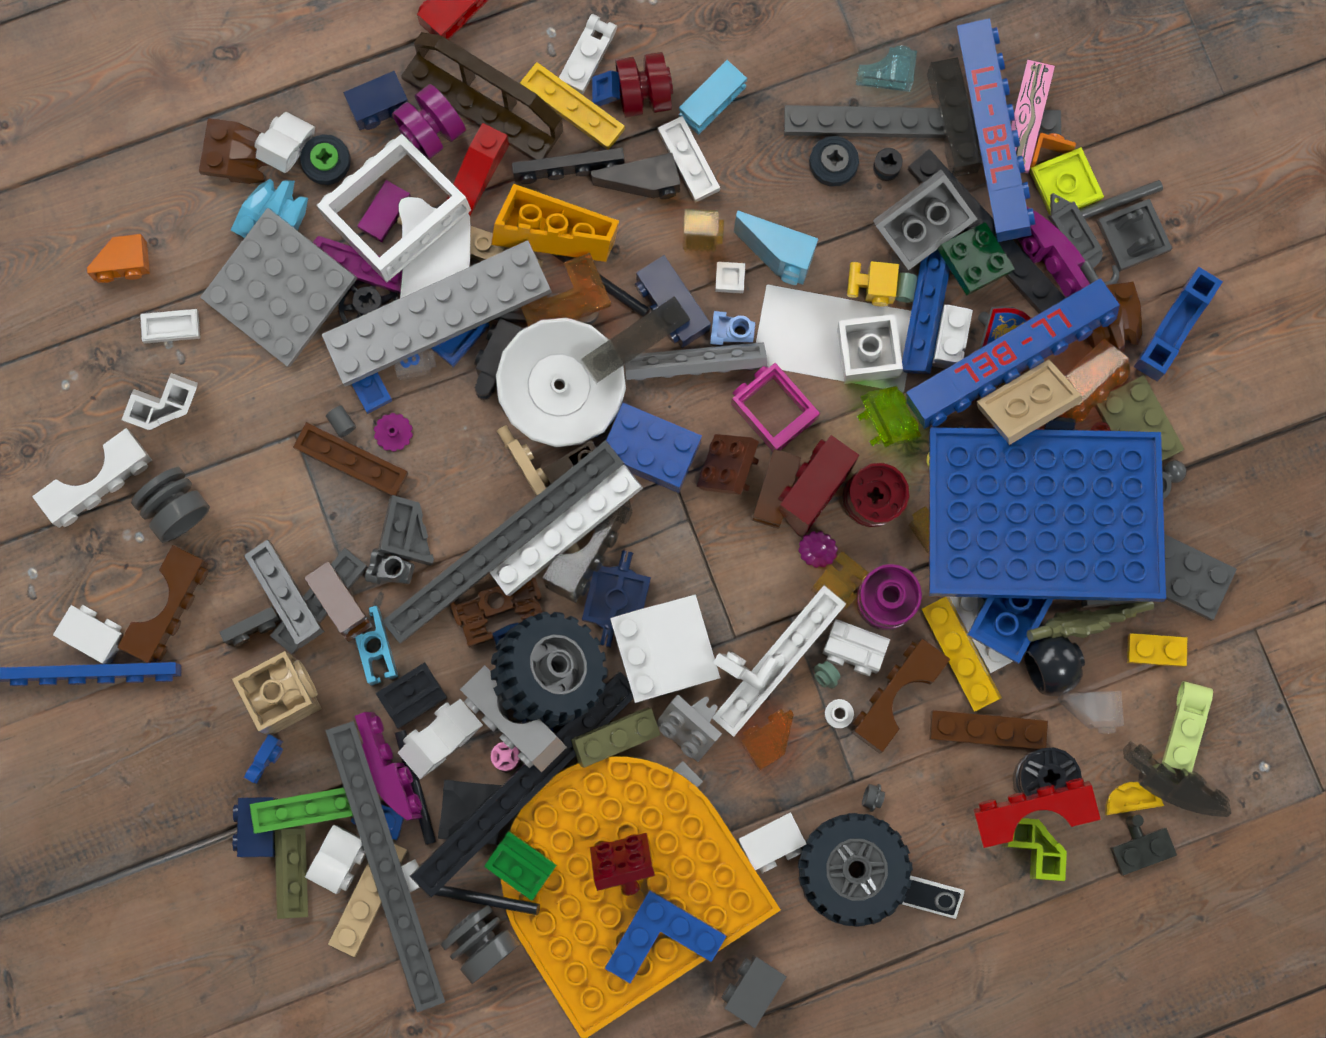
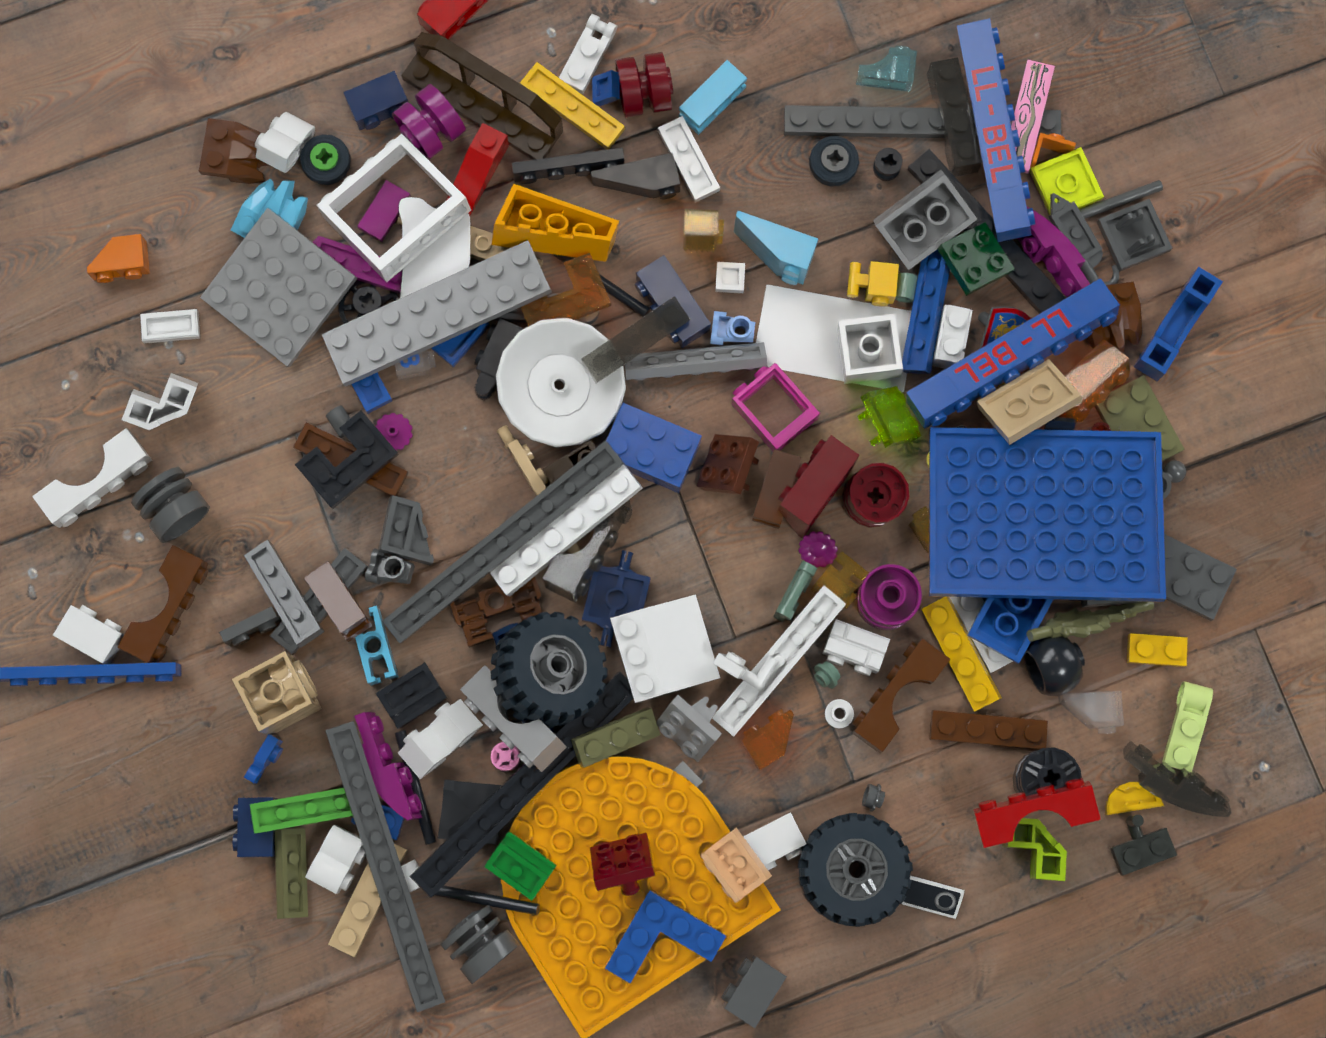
none -> black plate [295,410,399,510]
none -> light nougat bracket [701,828,772,903]
none -> sand green plate [773,561,817,622]

